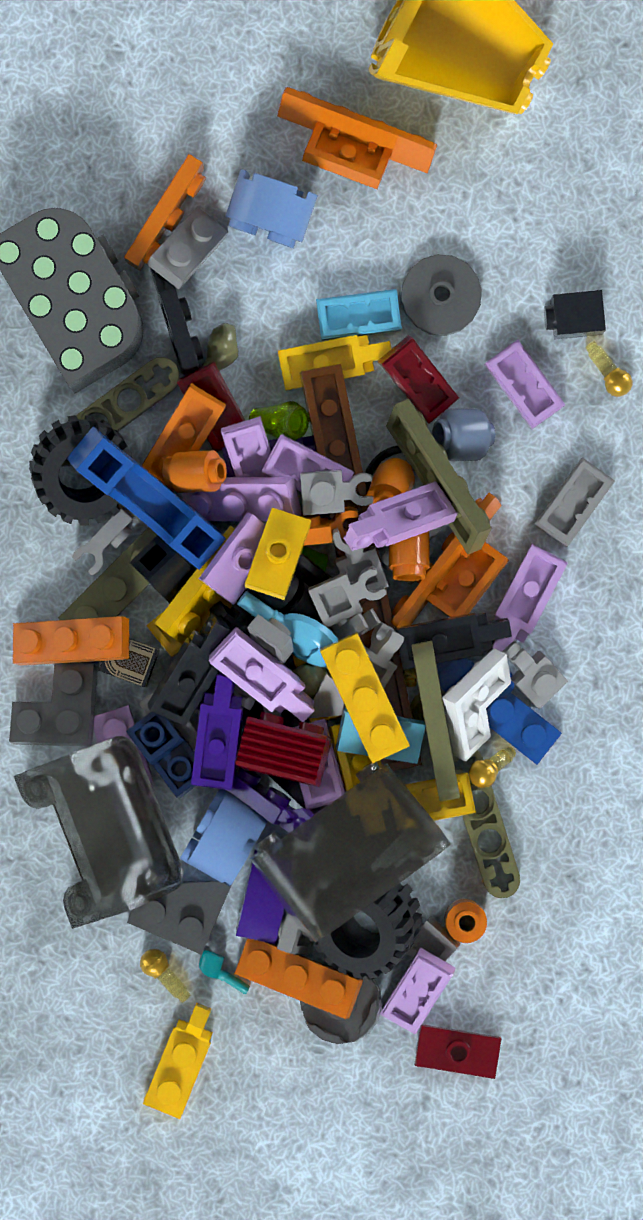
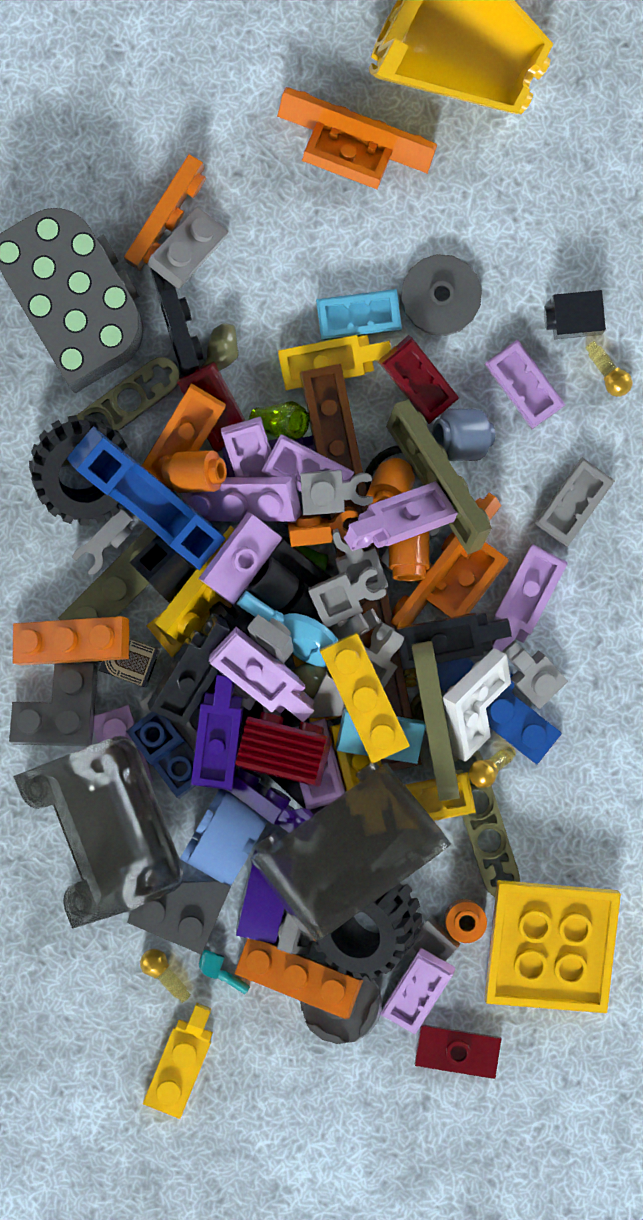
medium blue brick [225,169,318,249] -> none
yellow plate [245,508,311,600] -> none
none -> yellow plate [484,880,621,1013]

